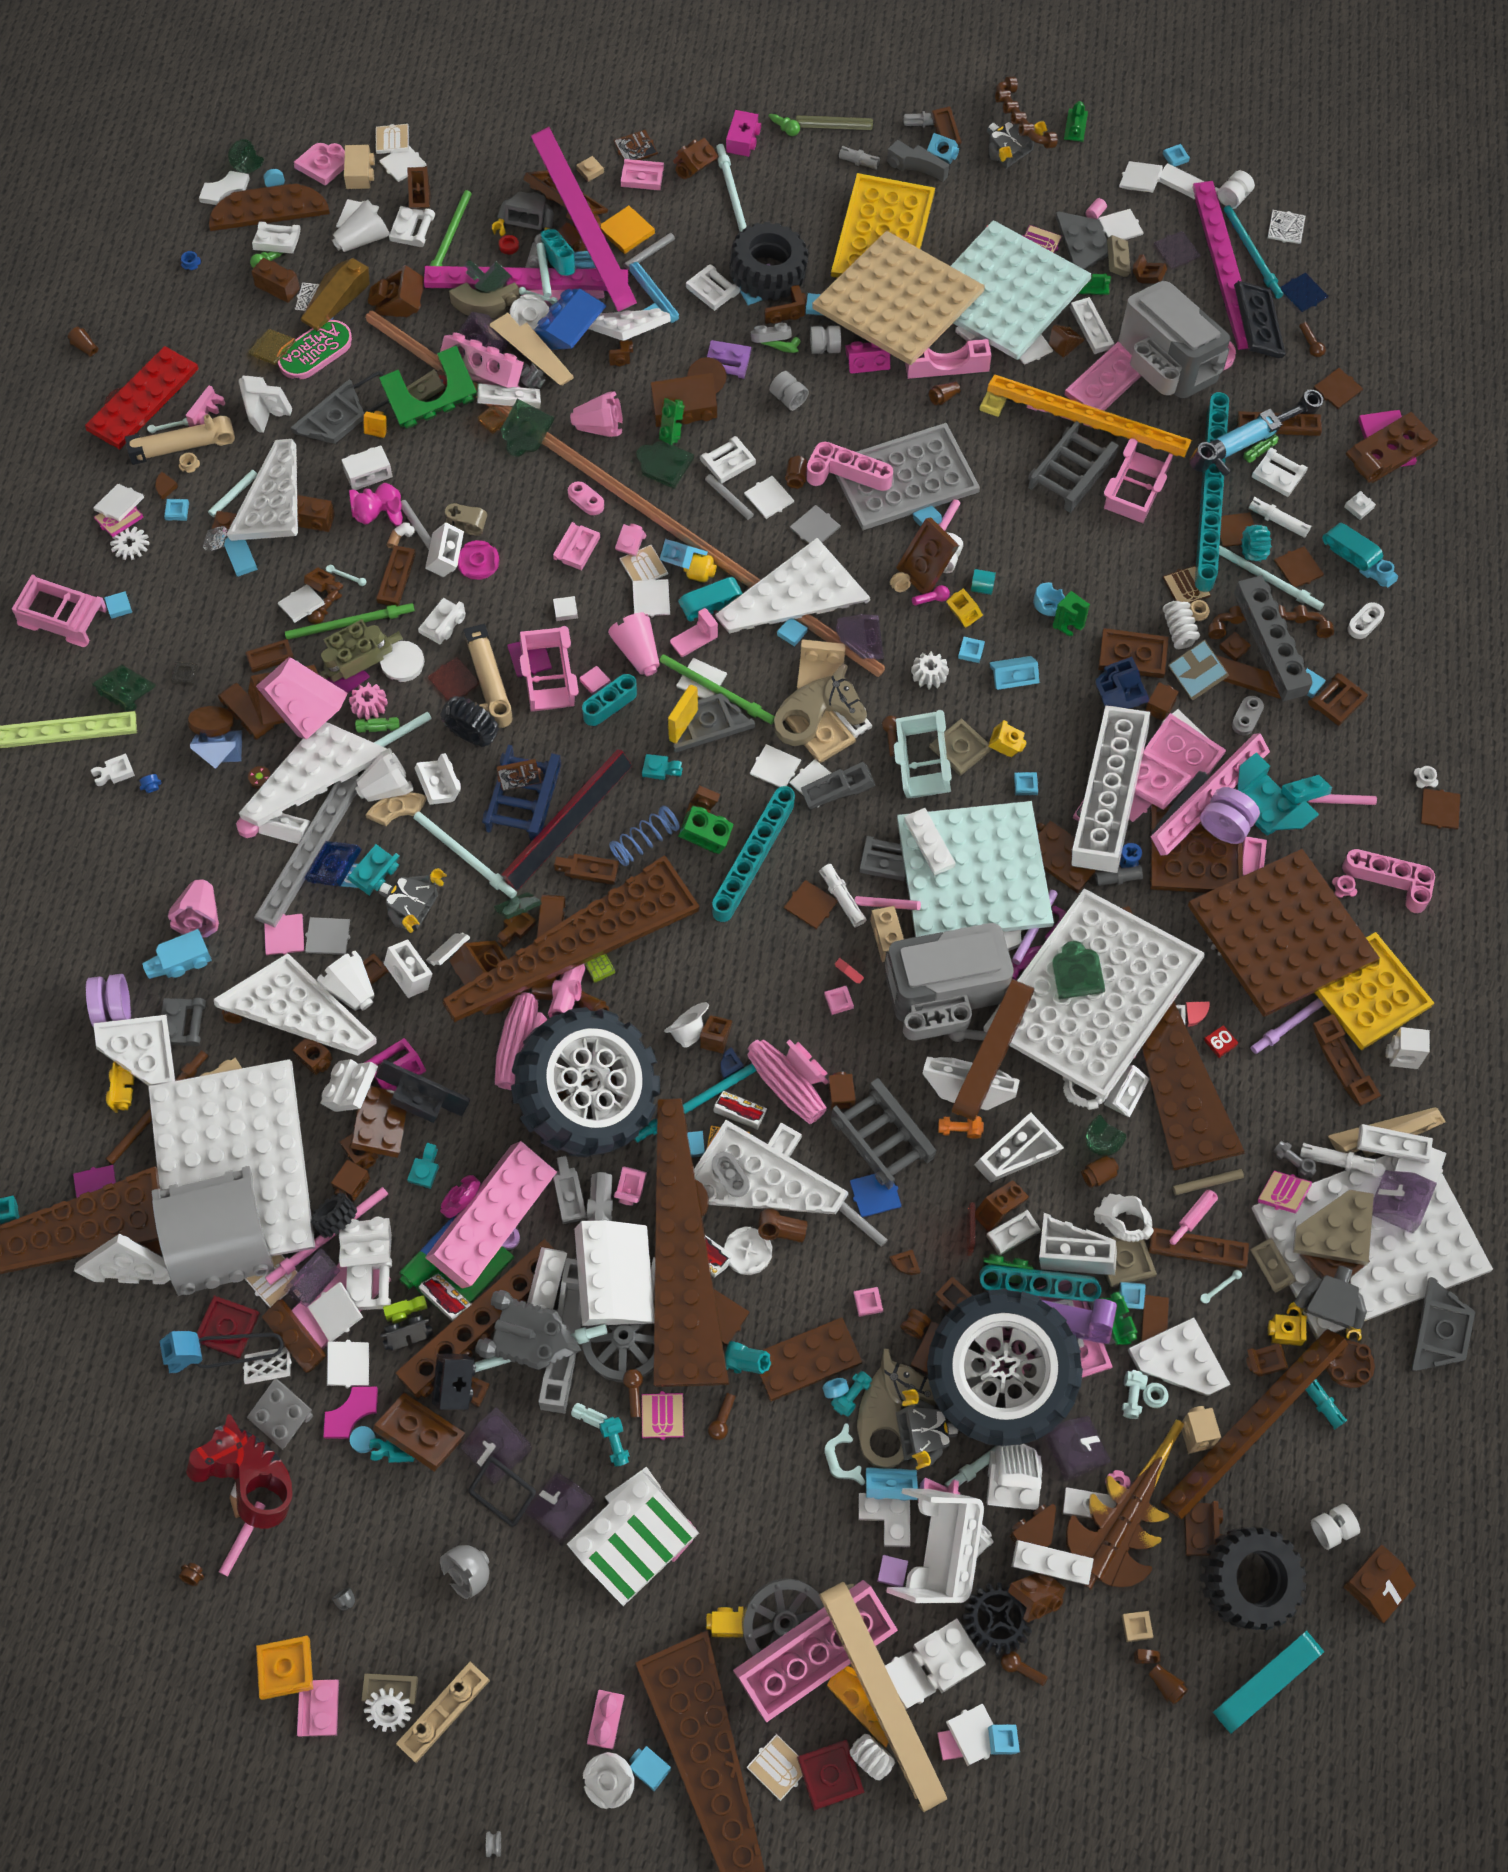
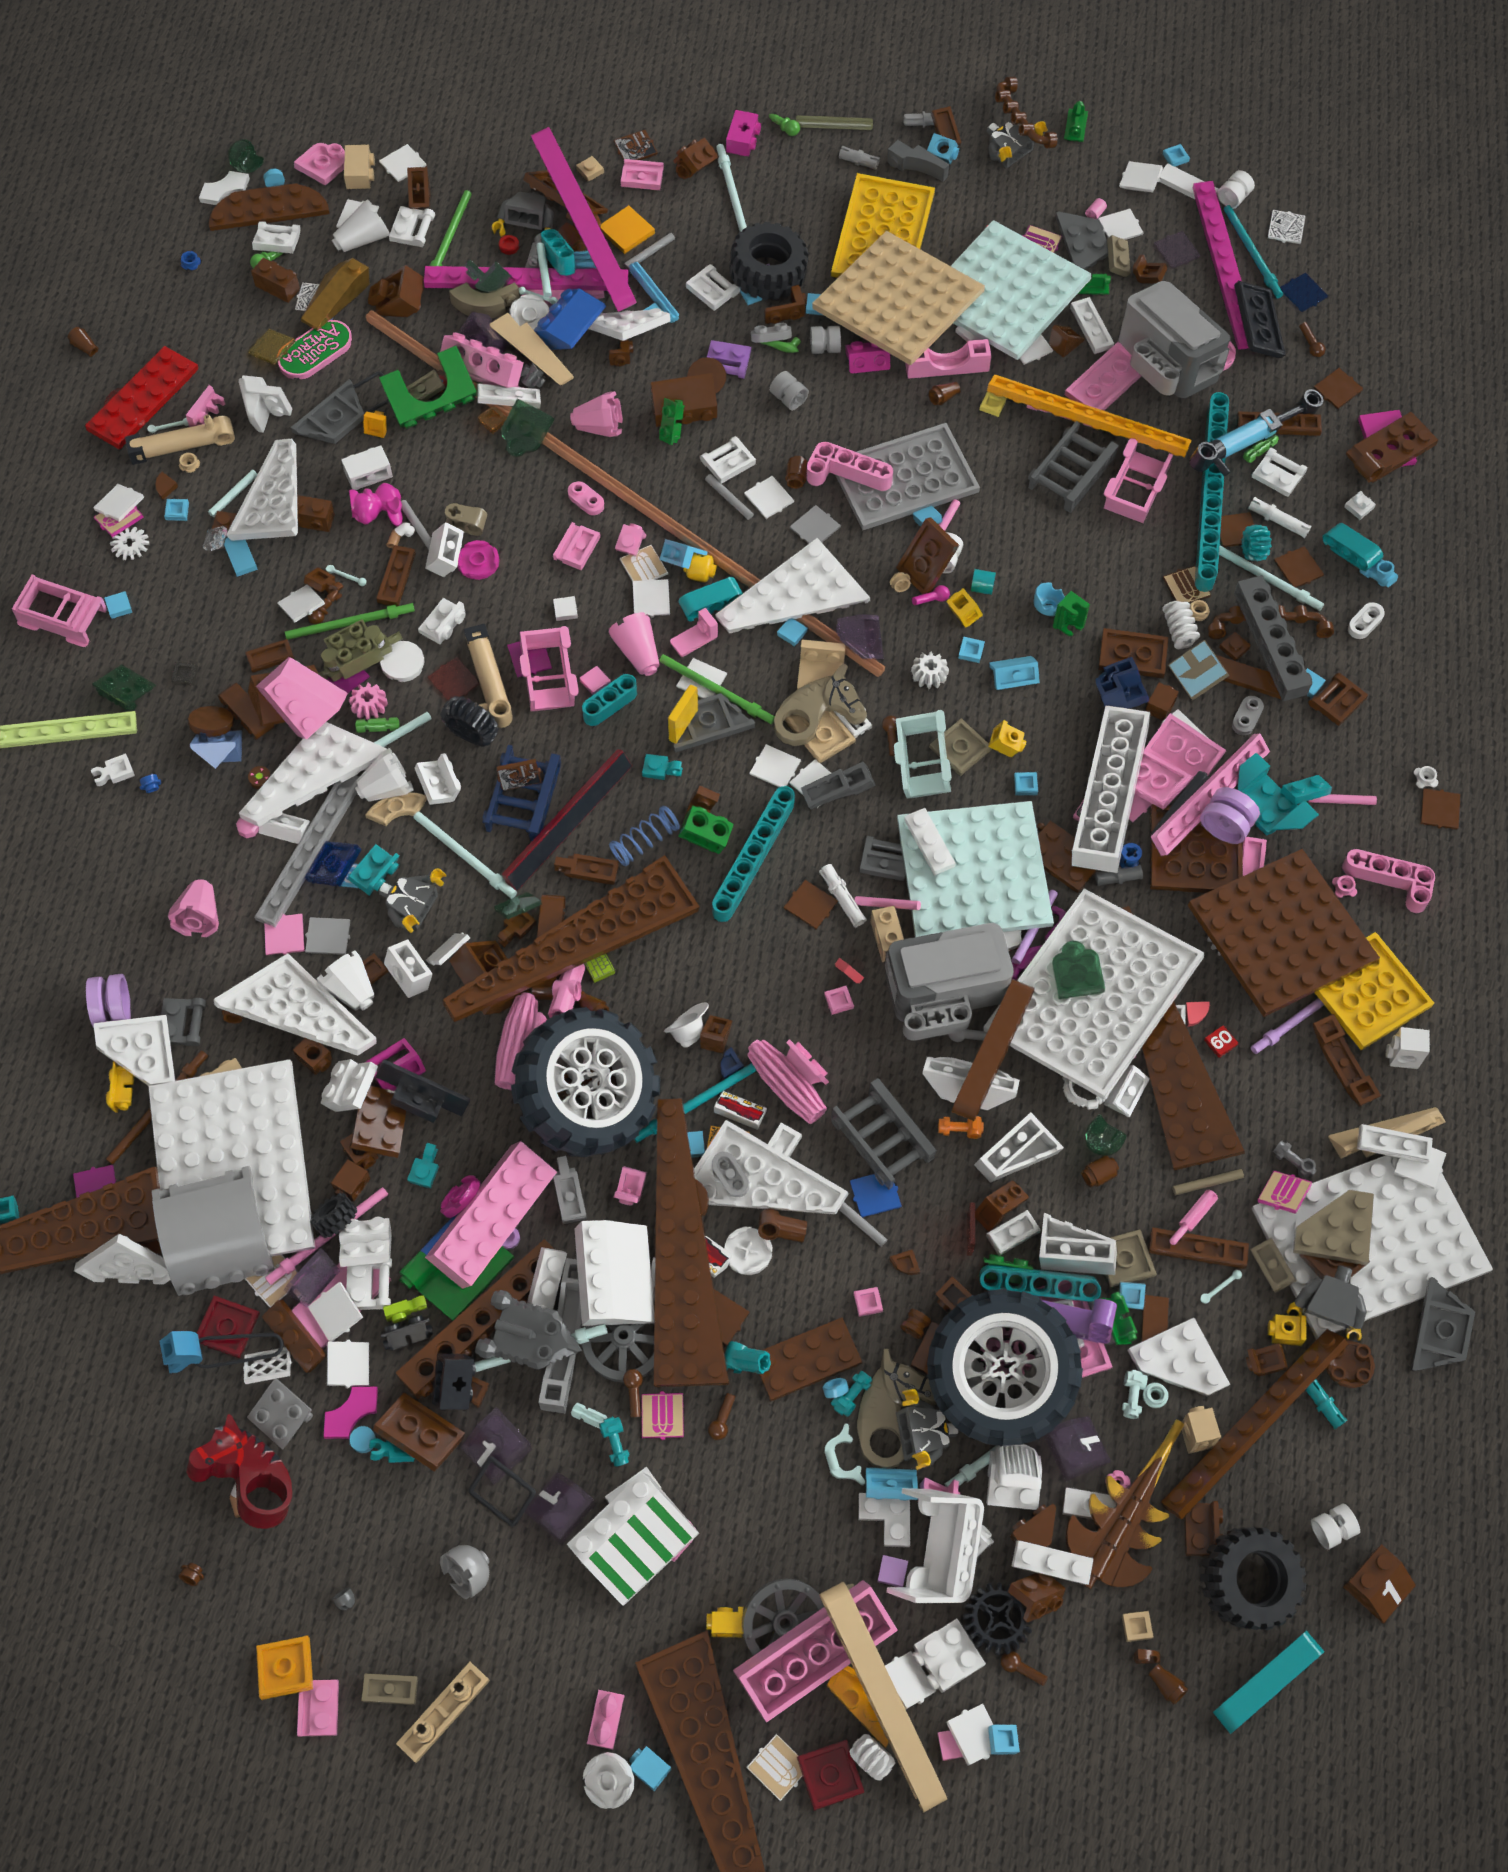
medium azure hinge [143,929,212,979] -> none
bright pink bar [219,1501,265,1577] -> none
white gear [364,1688,412,1732] -> none
piece [376,124,409,154] -> none
slope [419,1274,471,1321] -> none
light grey bush [486,1831,501,1857] -> none
light grey piece [587,1172,613,1221] -> none
clear green plate [637,441,694,489] -> none
reddish brown brick [828,1072,856,1110] -> none
white piece [1094,1194,1154,1242] -> none
white pin [1300,1143,1376,1174] -> none
clear purple slope [1372,1170,1437,1234] -> none

